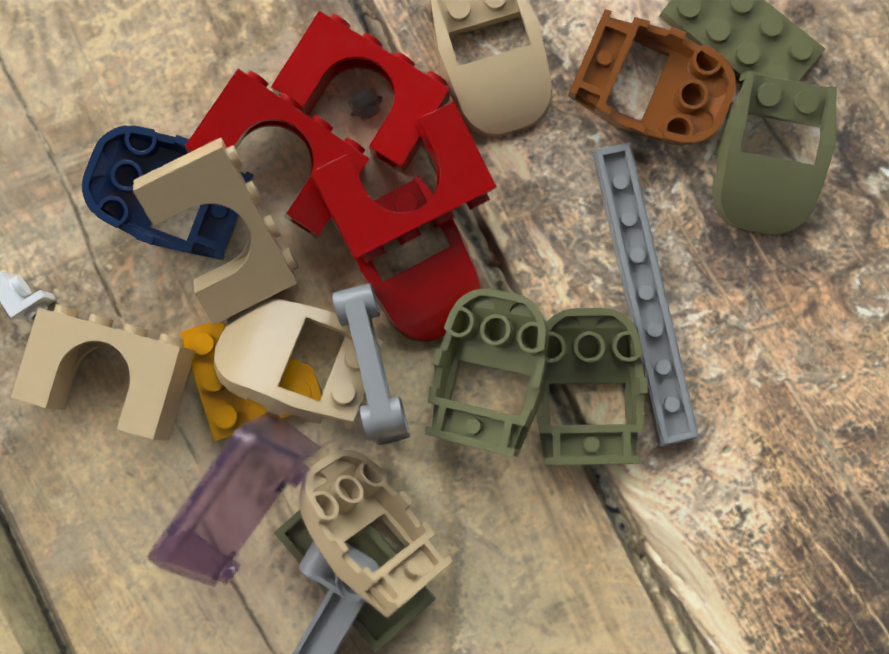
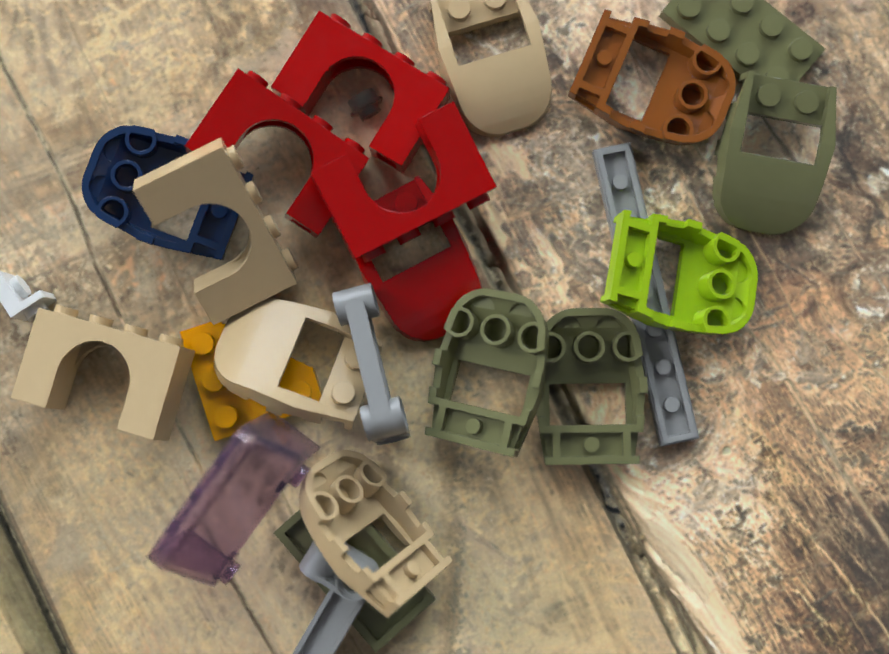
none -> lime slope [600,209,758,335]

